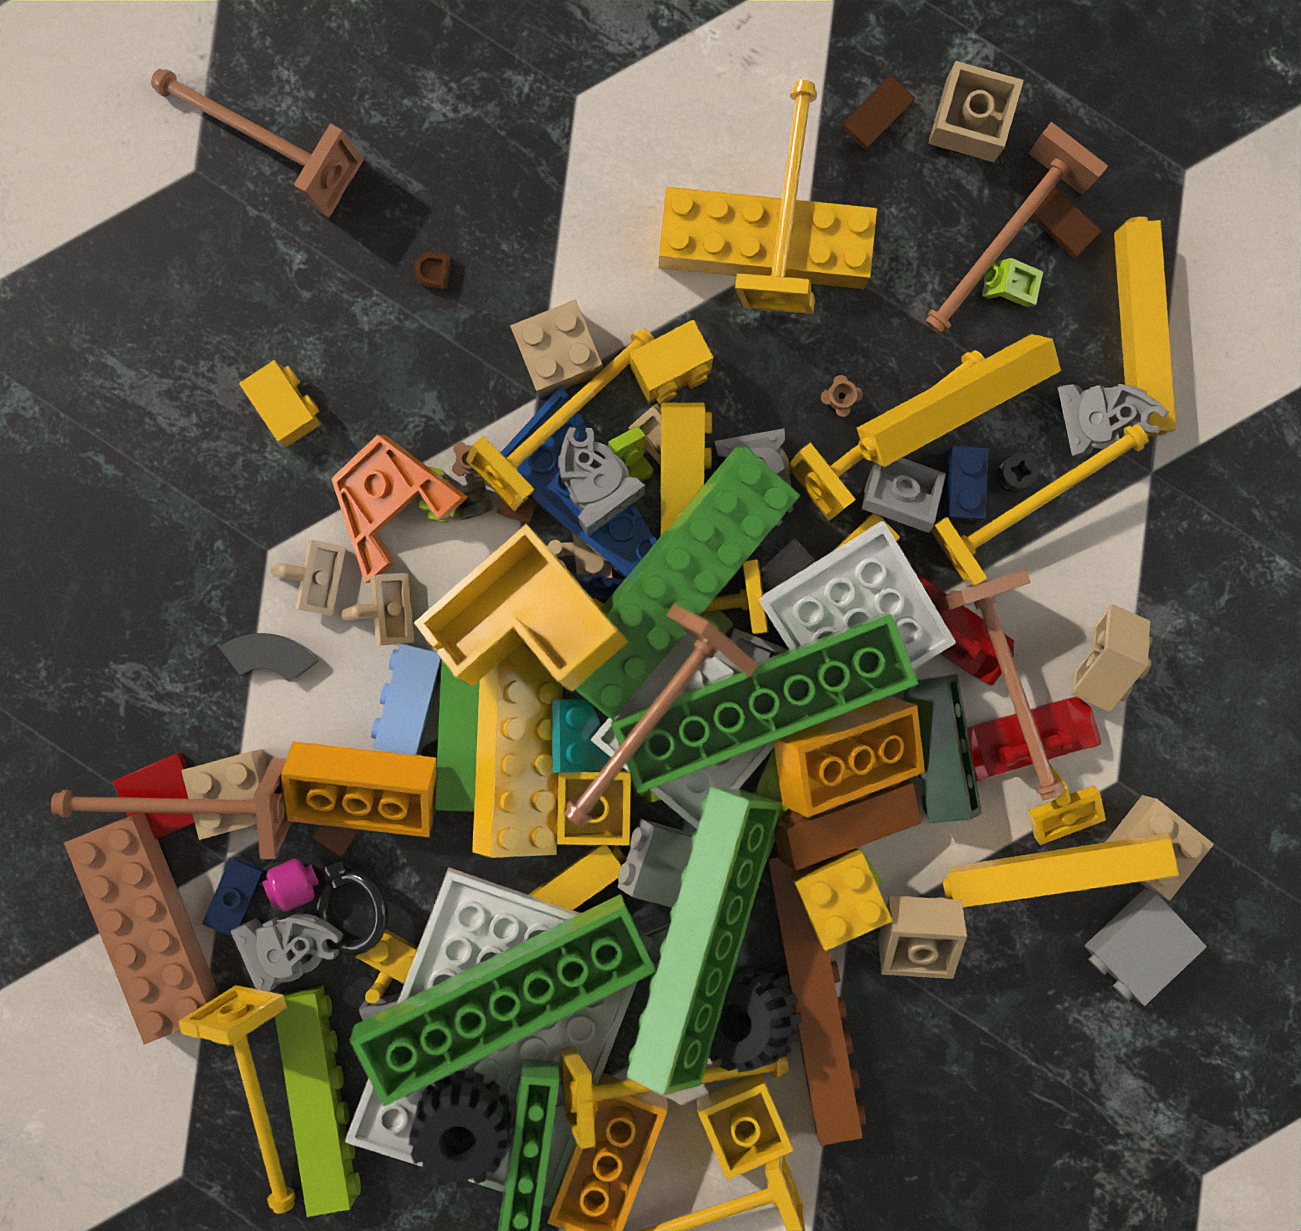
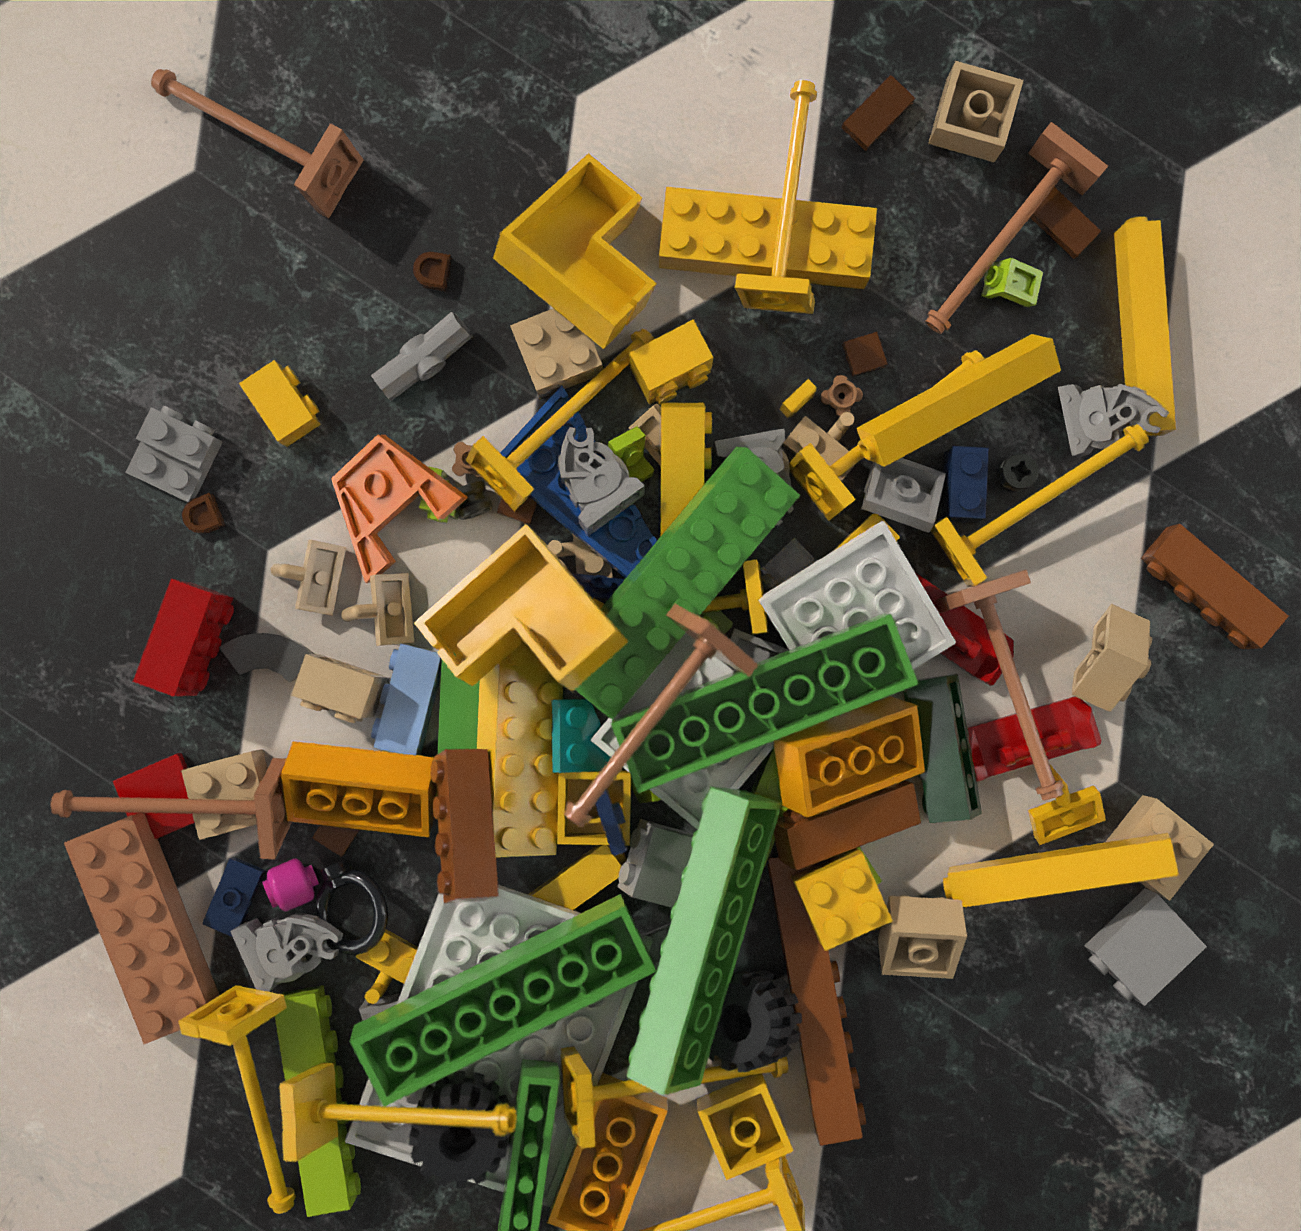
none -> light grey plate [125,406,223,502]
none -> red brick [133,579,234,697]
none -> reddish brown tile [182,493,226,534]
none -> yellow tile [280,1062,516,1161]
none -> tan brick [291,654,388,723]
none -> light grey piece [371,312,473,401]
none -> dark orange brick [430,749,499,904]
none -> yellow piece [493,153,657,349]
none -> dark blue plate [595,788,627,856]
none -> yellow tile [780,379,817,418]
none -> tan plate [782,412,855,482]
none -> reddish brown tile [842,332,888,377]
none -> dark orange brick [1140,523,1289,649]

